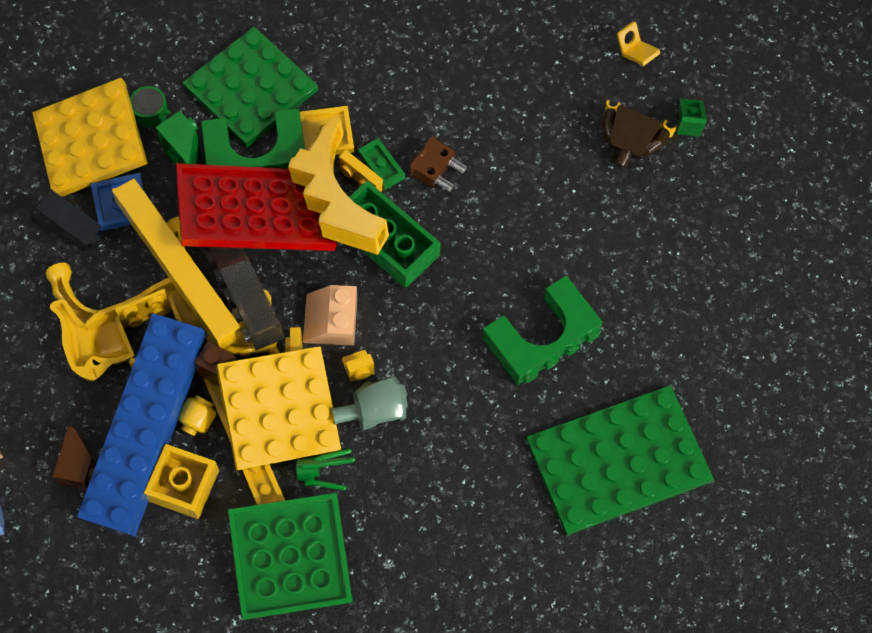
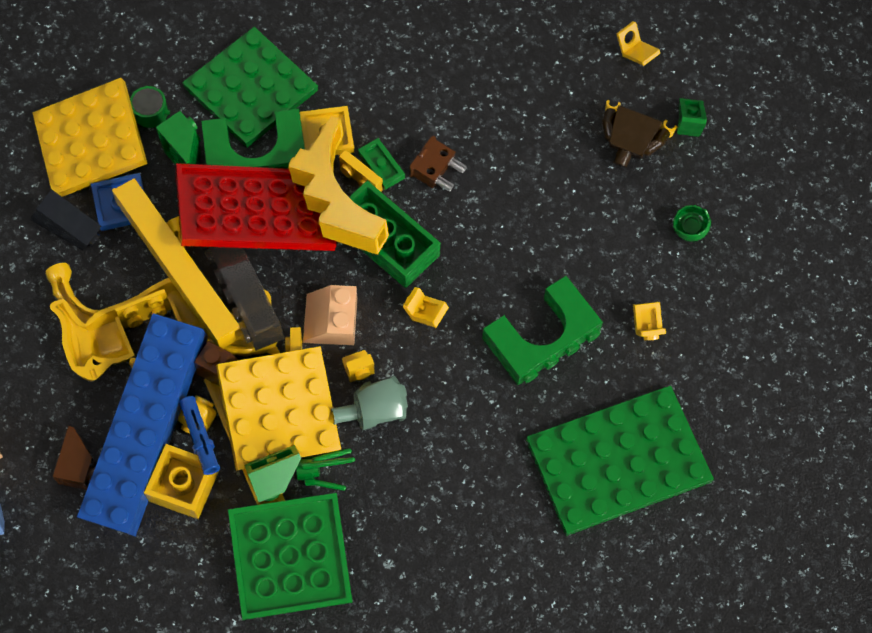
none -> blue pin [179,396,220,475]
none -> slope [244,445,301,502]
none -> yellow bracket [403,287,449,328]
none -> yellow bracket [633,302,666,340]
none -> green hair [673,205,711,242]

